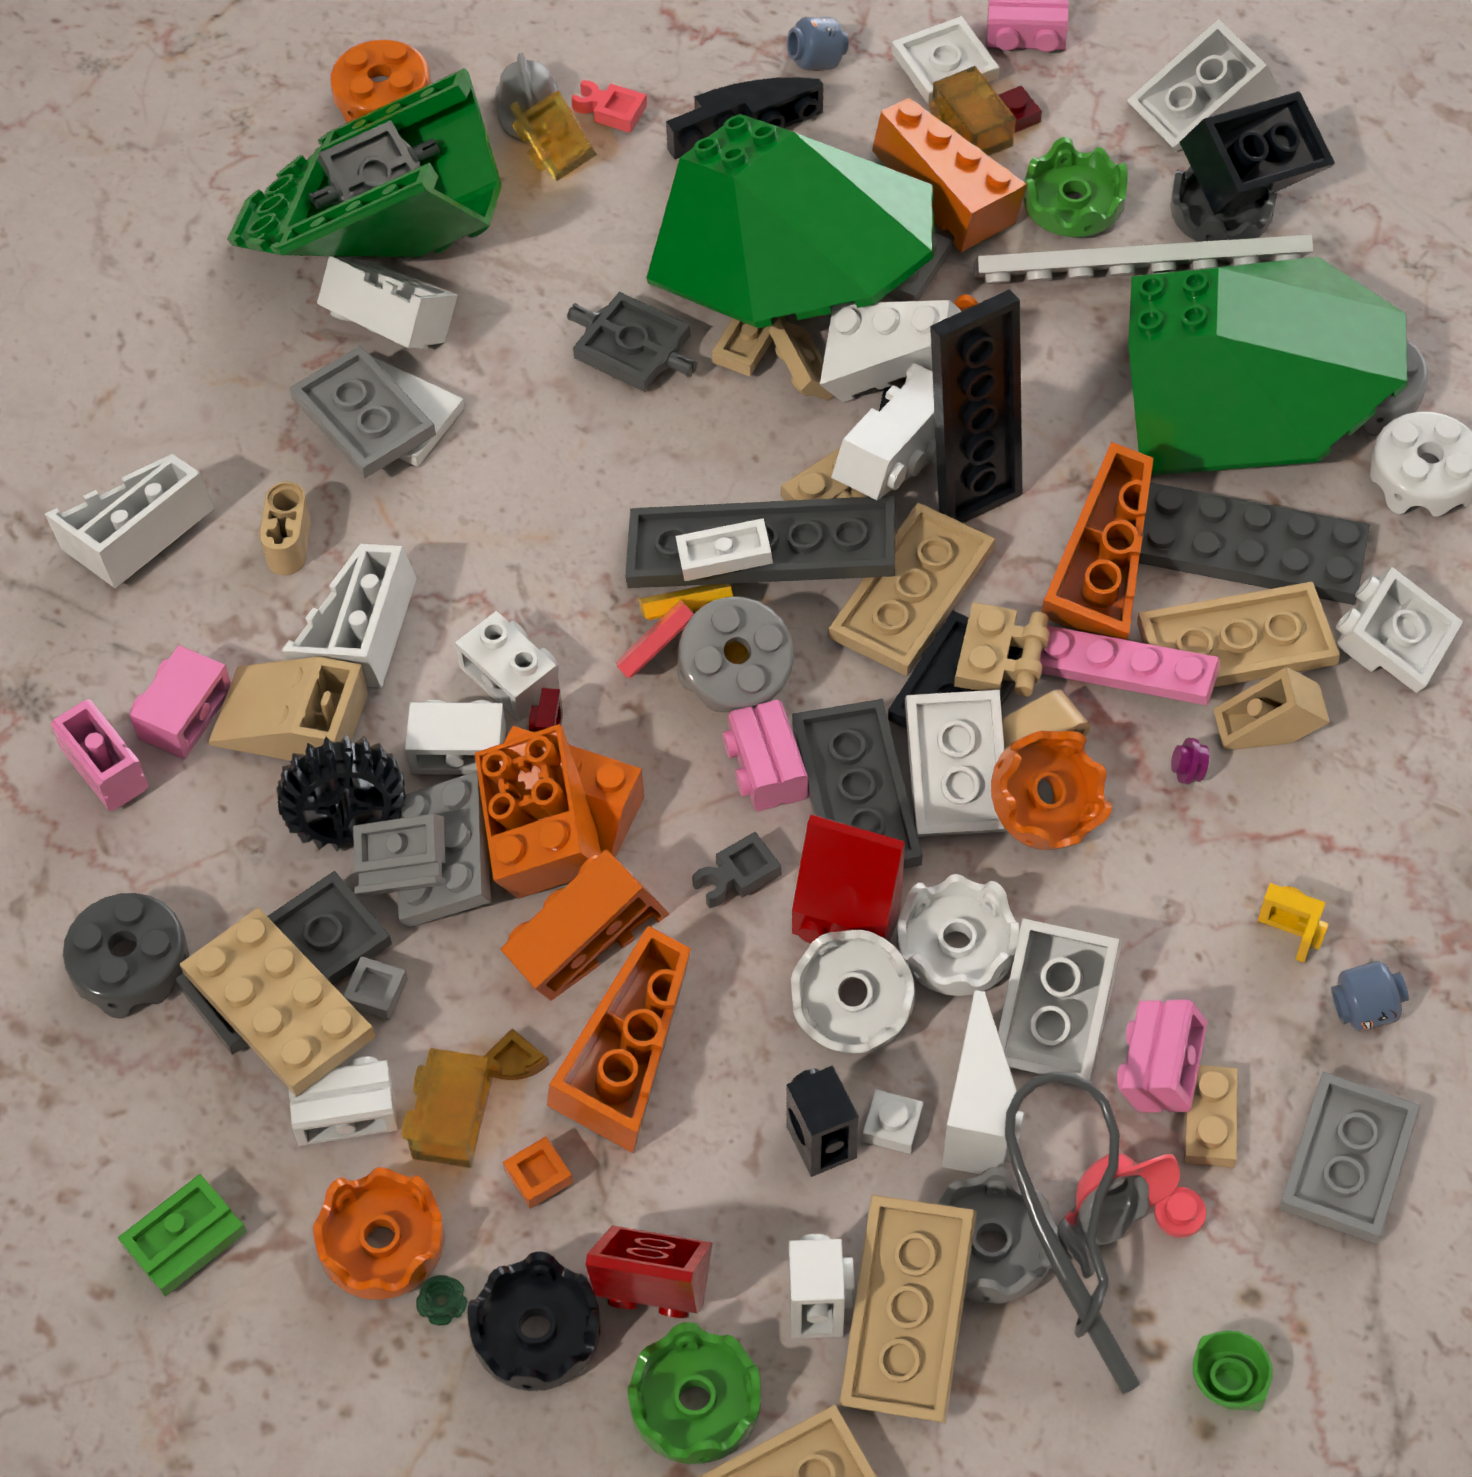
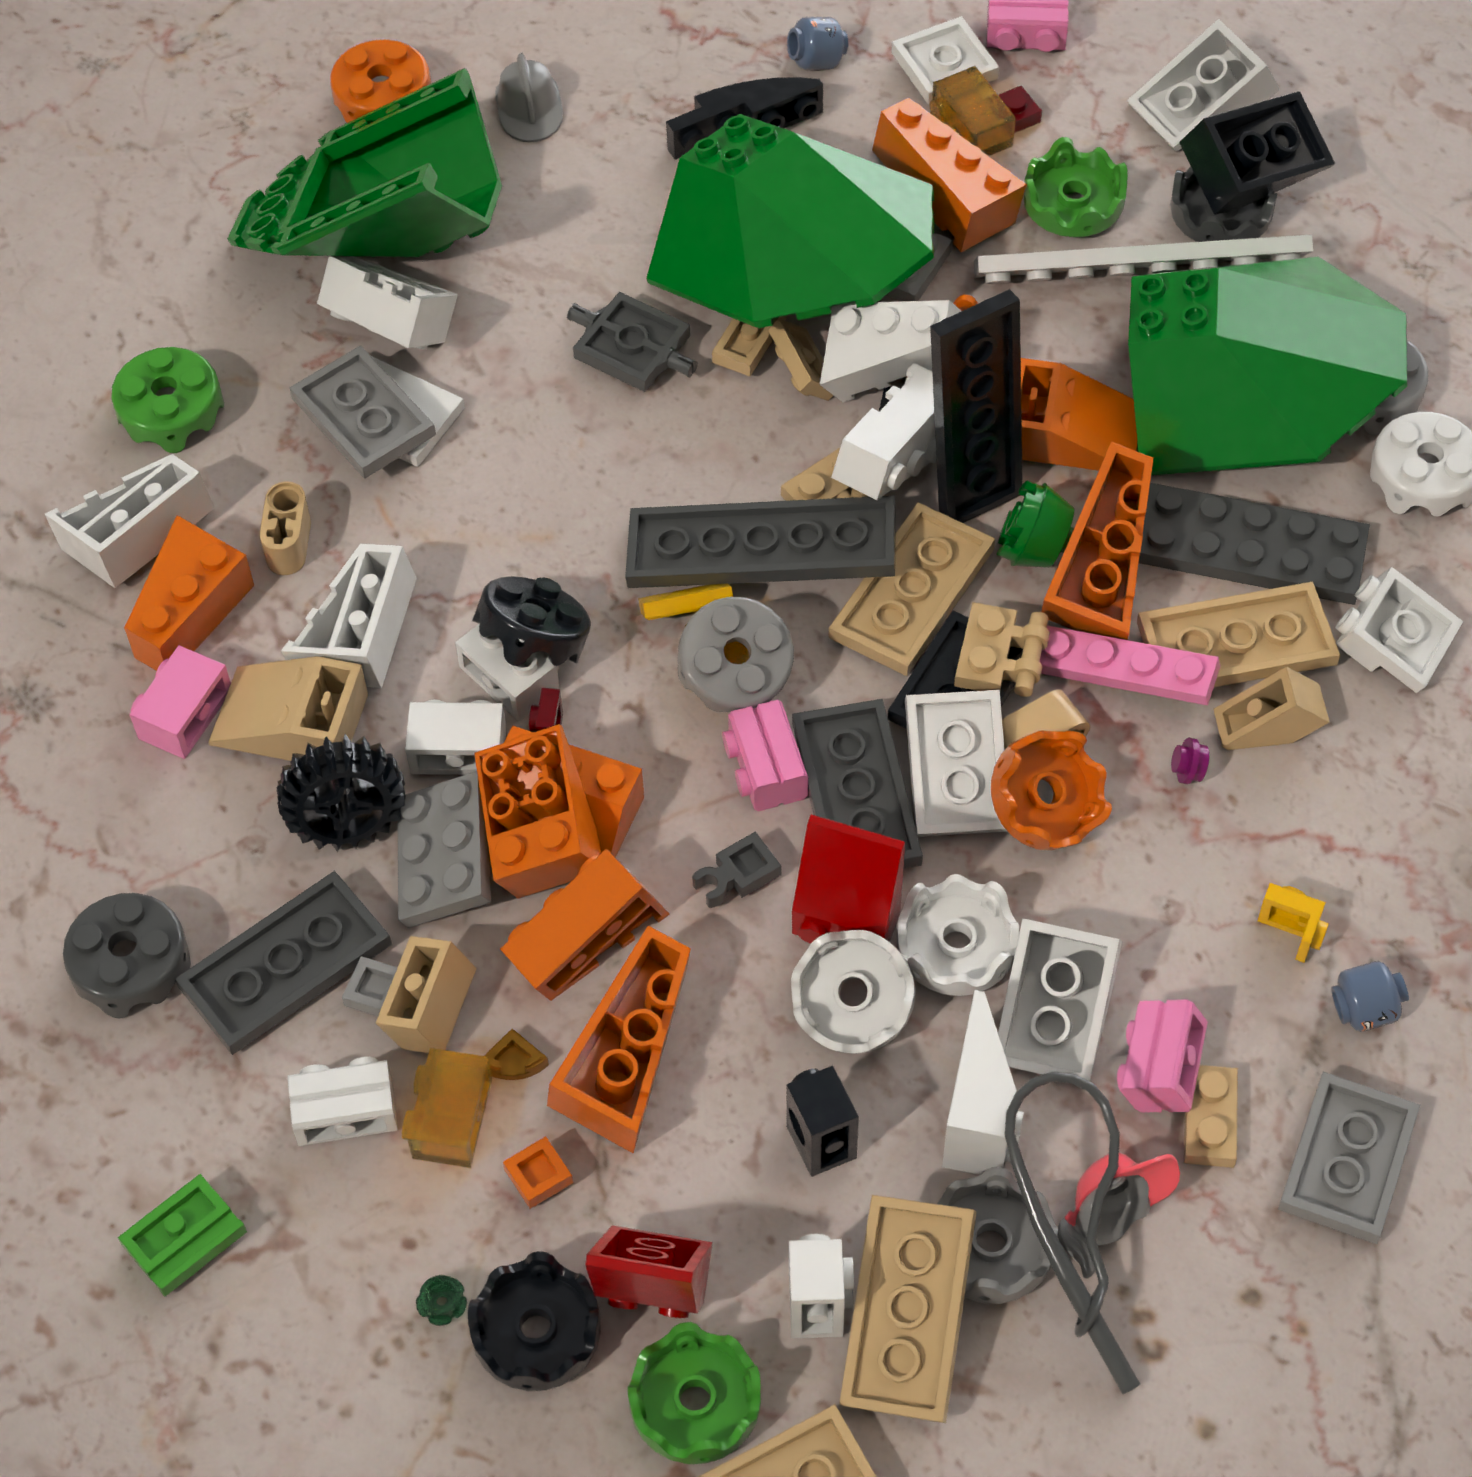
bright pink brick [50,699,149,811] -> none
tan plate [180,907,376,1097] -> none
dark grey plate [309,121,440,210] -> none
orange plate [313,1167,445,1300] -> none
light grey plate [353,814,446,896] -> none
clear yellow bracket [510,90,597,181] -> none
coral plate [571,80,647,133] -> none
coral tile [615,600,694,678] -> none
white plate [675,518,773,581] -> none
white plate [862,1089,924,1154] -> none
coral plate [1154,1187,1206,1238] -> none
bright green hat [1193,1330,1272,1412] -> none
none -> bright green plate [111,347,224,453]
none -> orange wedge [124,515,255,671]
none -> tan brick [376,936,477,1055]
none -> black plate [472,576,591,666]
none -> green cone [996,480,1075,568]
none -> orange slope [1021,358,1138,471]

